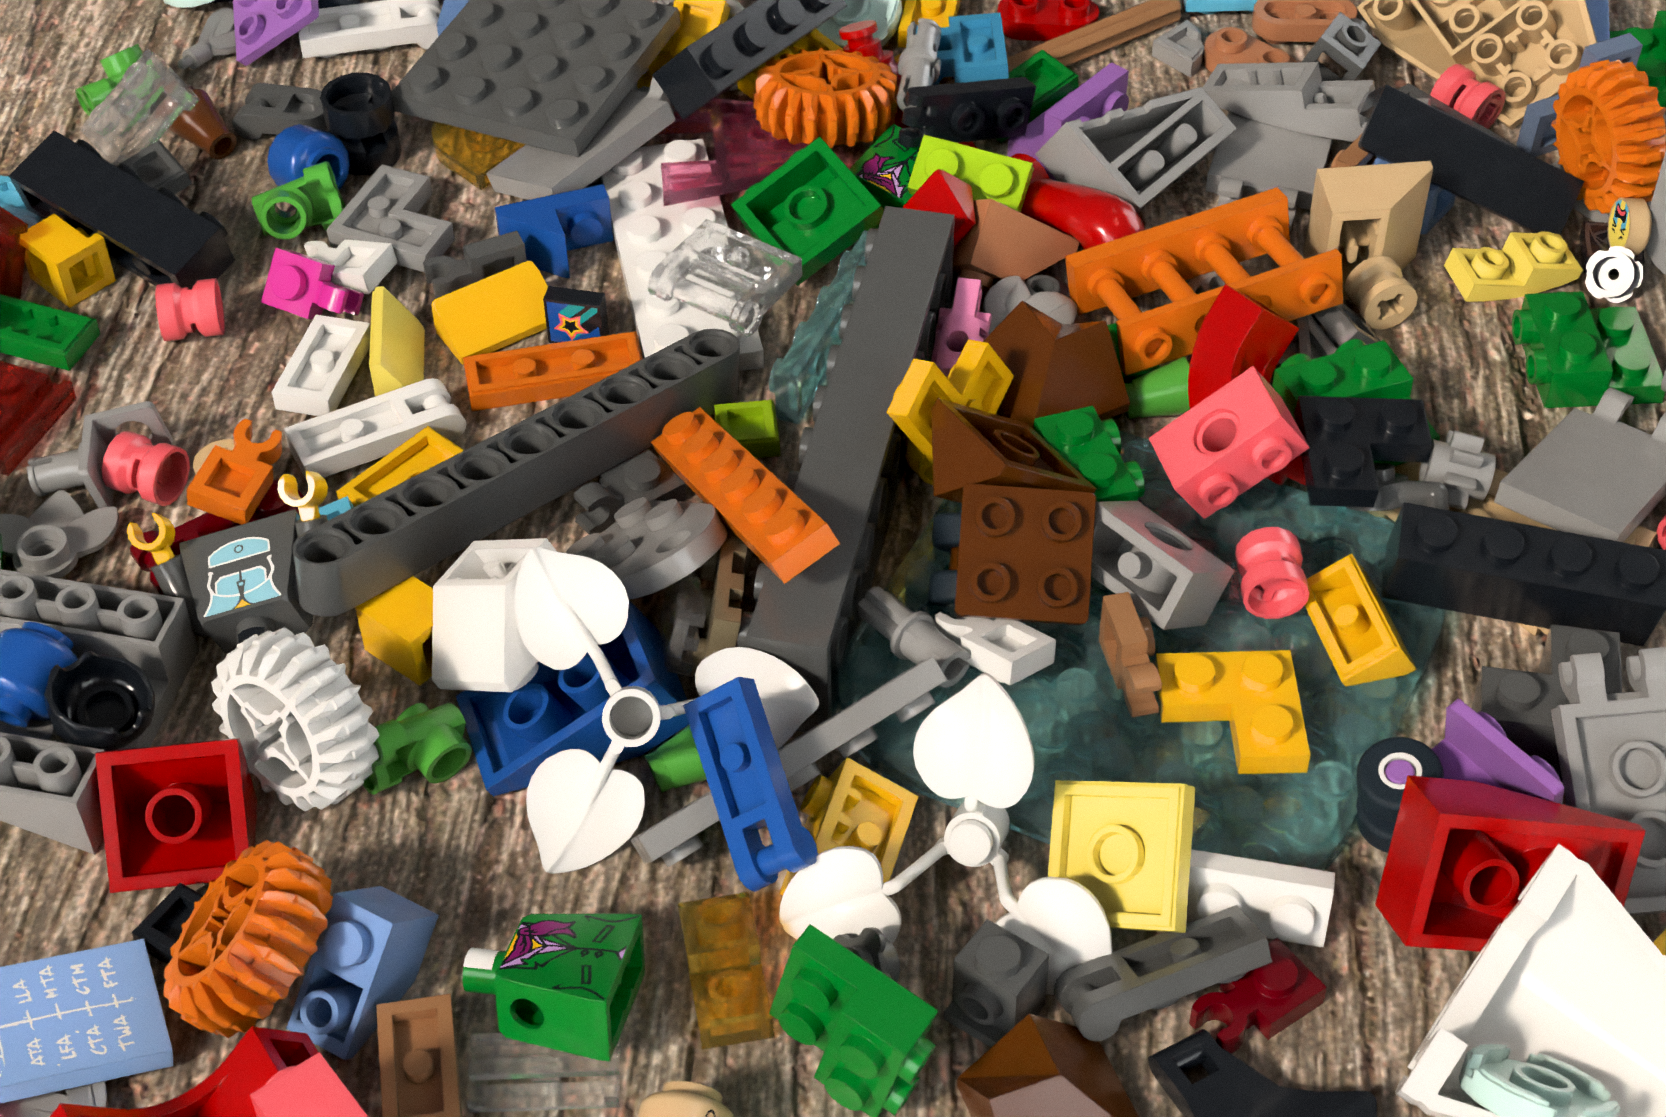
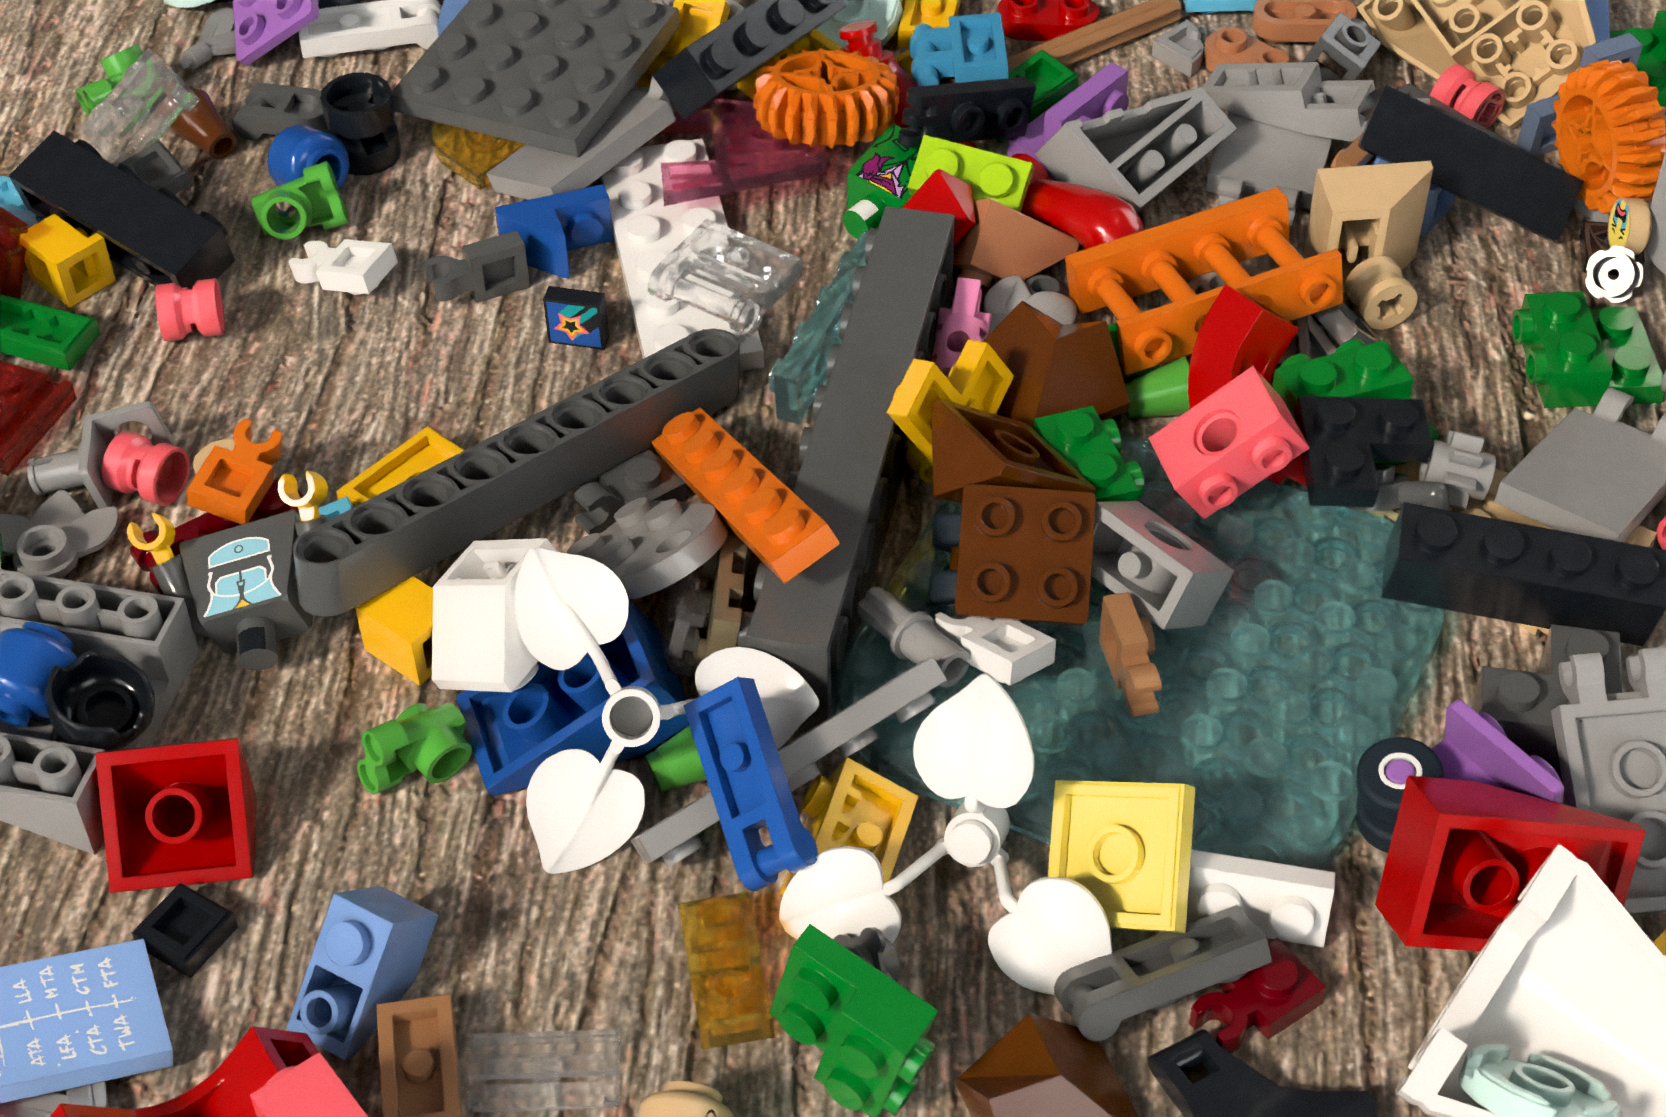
orange gear [163,840,333,1038] -> none
white gear [211,627,379,811] -> none
dark pink plate [261,248,364,320] -> none
white plate [272,314,371,416] -> none
white plate [284,378,466,483] -> none
light grey plate [327,164,455,272] -> none
light yellow slope [369,286,425,397] -> none
yellow slope [431,261,548,365] -> none
green torso [462,914,645,1062] -> none
orange tile [463,331,643,411] -> none
lime tile [714,399,780,458] -> none
green plate [731,136,884,286] -> none
light grey pin [897,18,942,111] -> none
dark grey brick [944,919,1049,1047] -> none
yellow plate [1155,650,1310,774] -> none
coral wheel [1235,527,1309,619] -> none
yellow slope [1304,553,1417,687] -> none
light yellow slope [1444,231,1583,302] -> none

